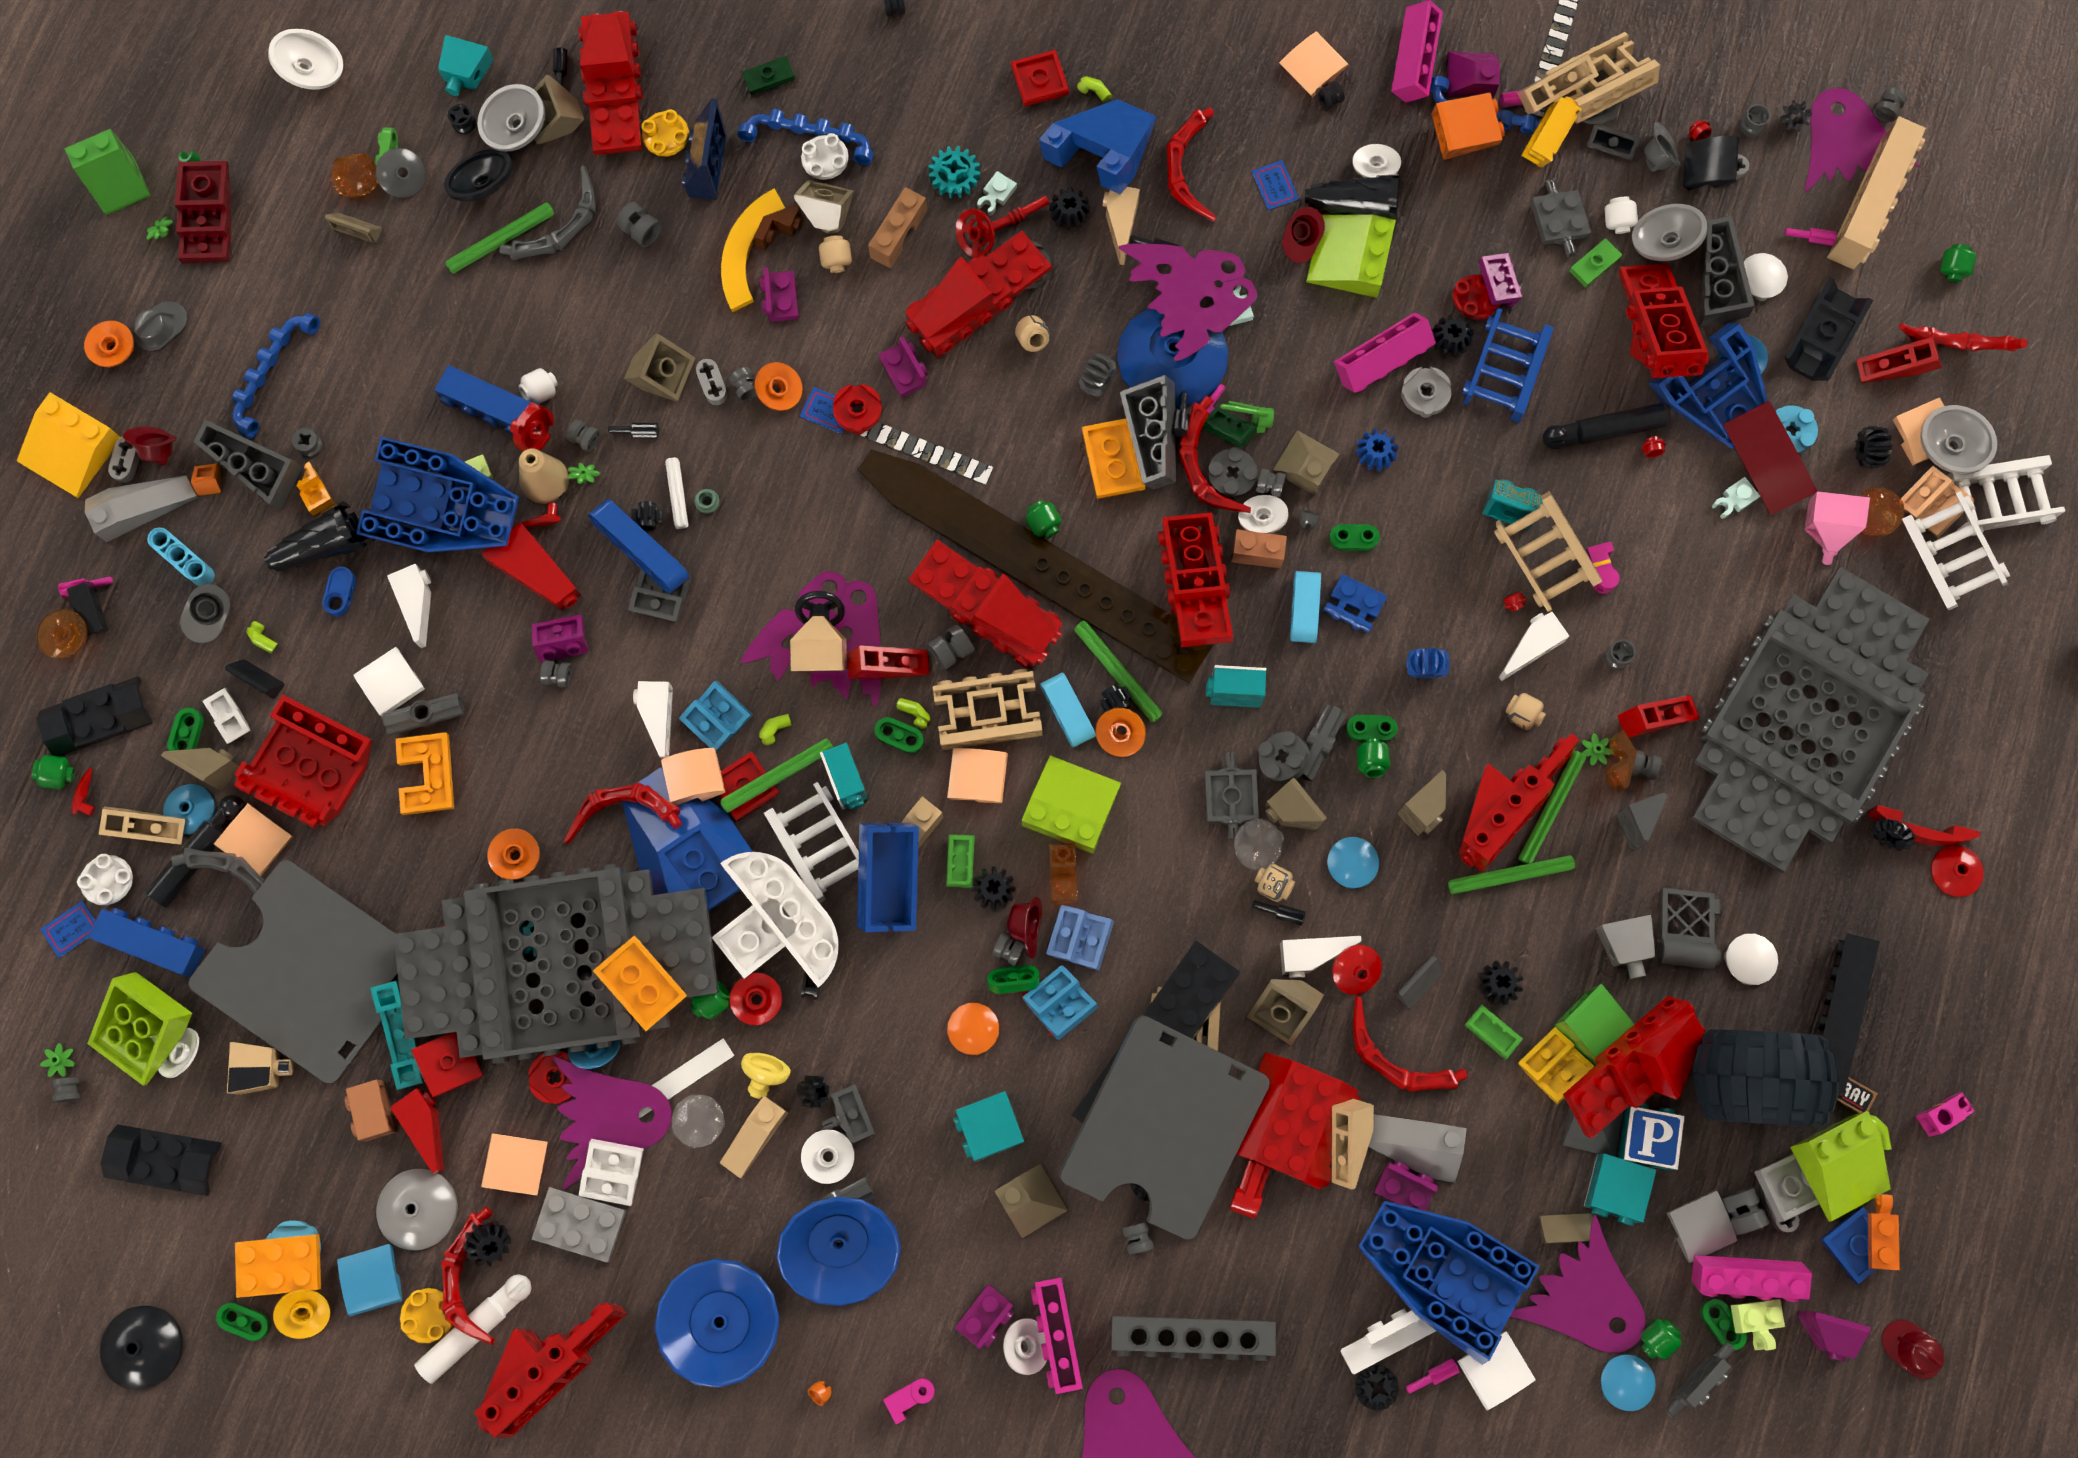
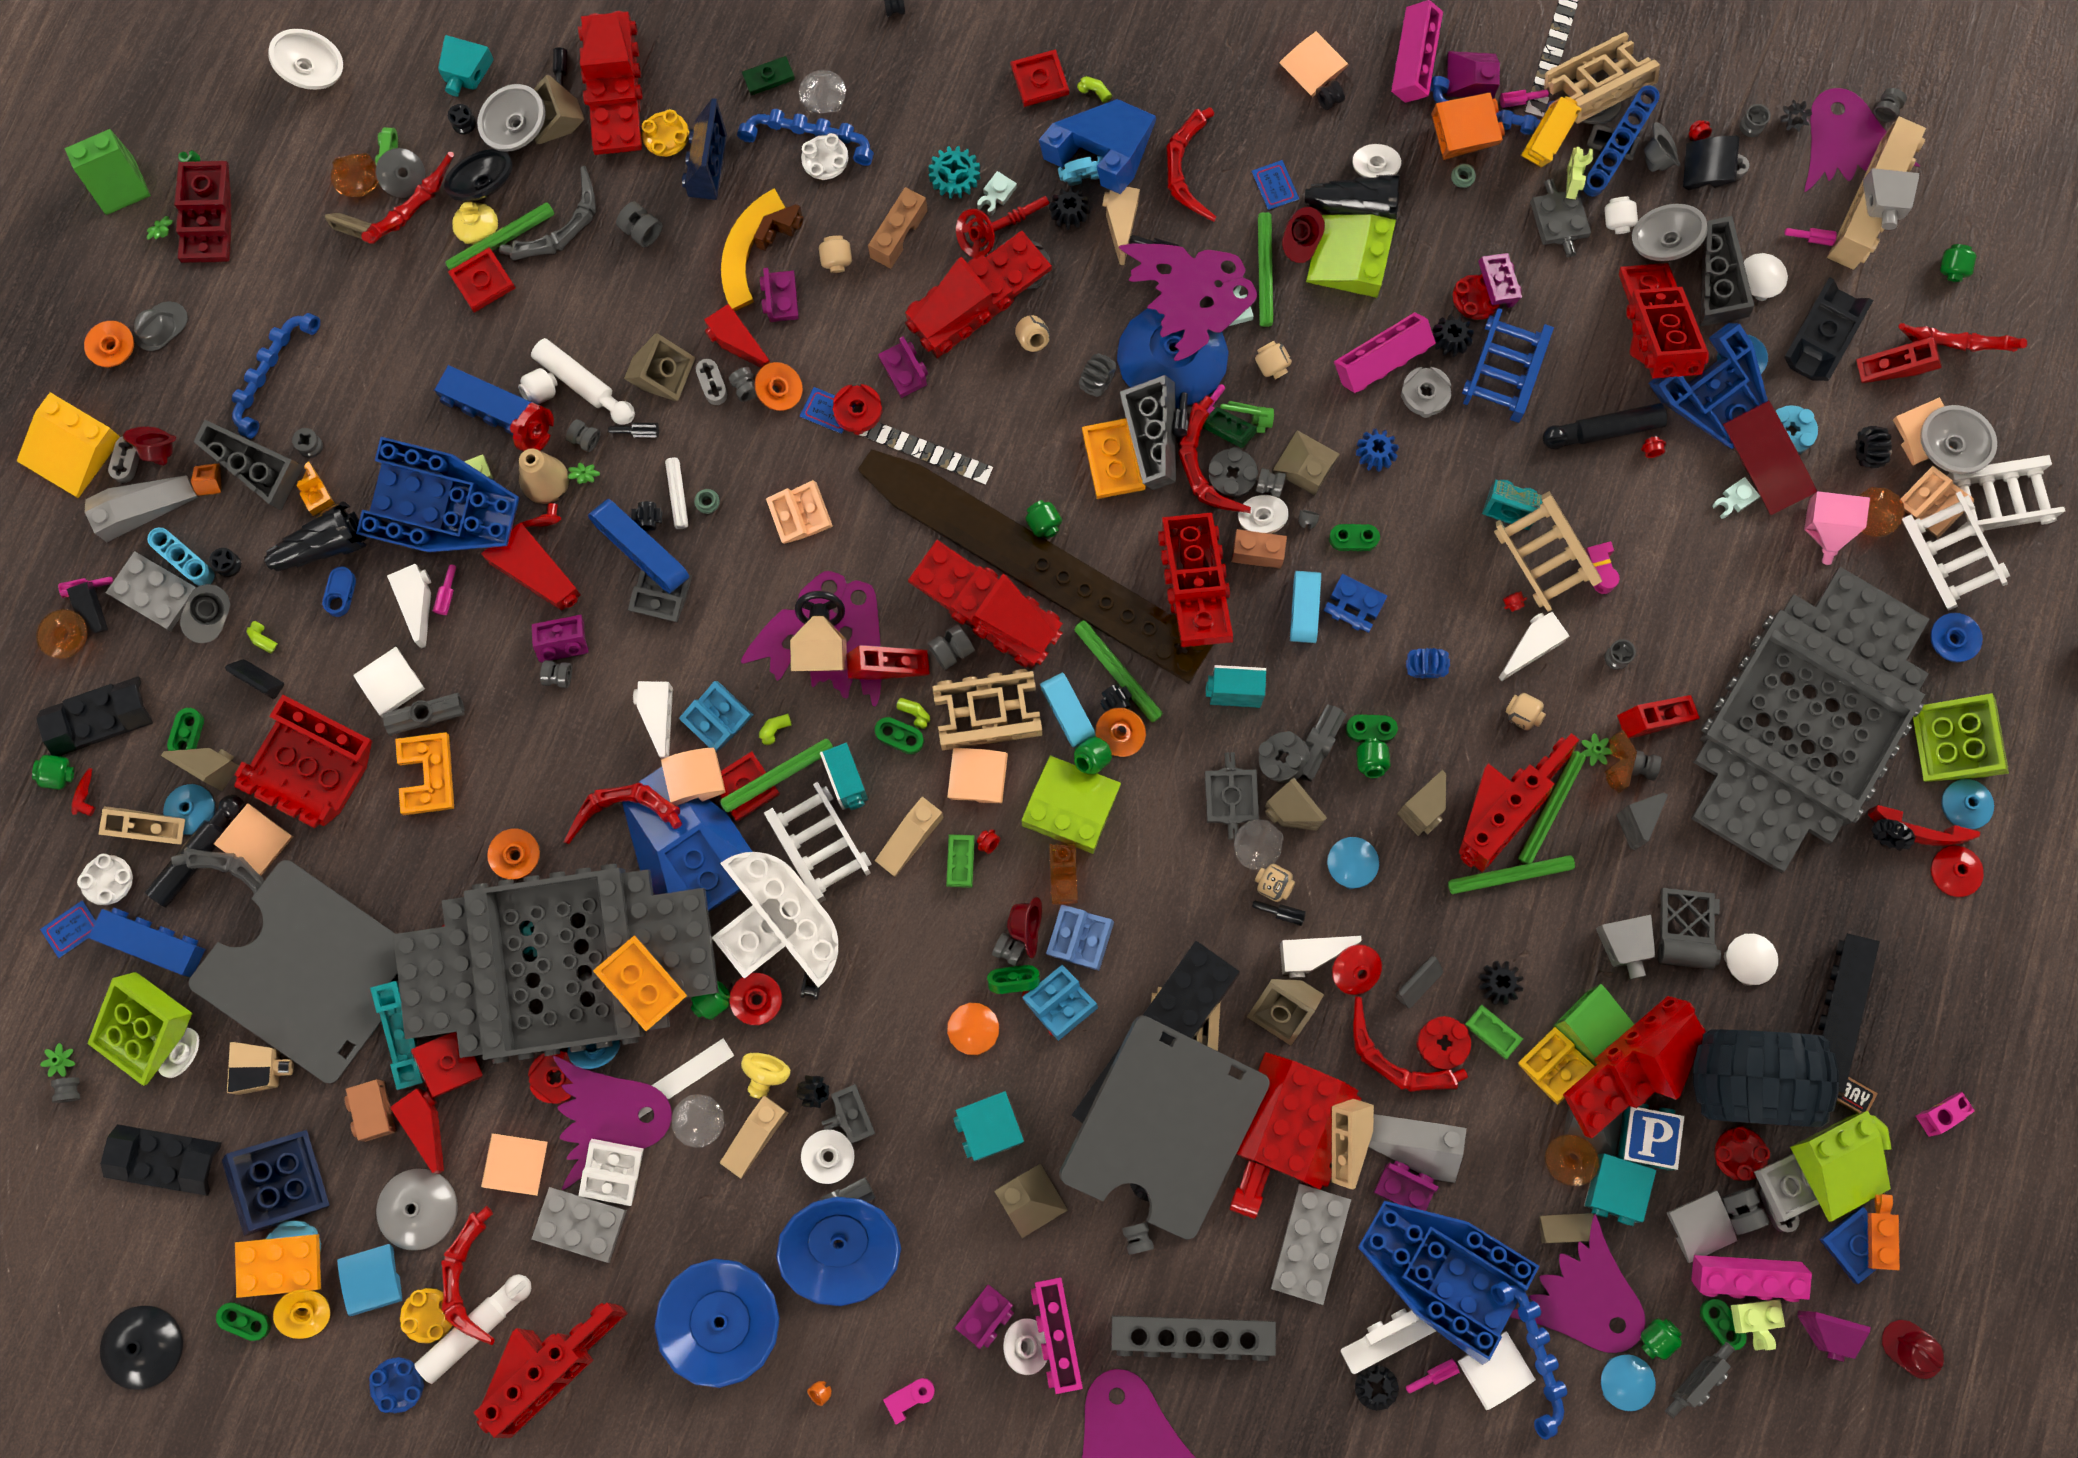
white slope [203,688,251,744] -> none
black gear [463,1219,511,1267] -> none
dark tan slope [794,180,854,234] -> none
blue piece [857,822,919,932] -> none
black gear [972,866,1016,911] -> none
tan slope [1517,53,1599,114] -> none
bright green plate [1569,238,1622,288] -> none
none -> light grey plate [106,551,196,631]
none -> black wheel [209,548,242,577]
none -> dark blue slope [222,1130,330,1237]
none -> red animal [361,152,454,244]
none -> blue dish [369,1357,424,1413]
none -> dark pink axle [432,564,456,615]
none -> red plate [448,247,516,313]
none -> light yellow hair [452,202,498,245]
none -> white piece [531,338,635,425]
none -> red slope [704,304,770,368]
none -> light nougat slope [766,480,833,544]
none -> clear dish [799,70,846,114]
none -> red plate [977,829,1000,854]
none -> medium azure plate [1058,156,1104,186]
none -> green head [1074,737,1112,775]
none -> tan head [1255,341,1292,379]
none -> bright green axle [1258,212,1273,327]
none -> light grey plate [1270,1184,1351,1305]
none -> red plate [1417,1016,1471,1070]
none -> sand green plate [1451,164,1476,188]
none -> blue bar [1491,1281,1567,1440]
none -> clear orange dish [1545,1134,1599,1186]
none -> yellowish green plate [1566,147,1593,200]
none -> blue beam [1583,85,1660,197]
none -> red dish [1714,1127,1770,1181]
none -> light grey torso [1863,168,1919,230]
none -> lime slope [1913,693,2009,782]
none -> blue dish [1931,613,1983,662]
none -> dark azure dish [1942,779,1994,830]

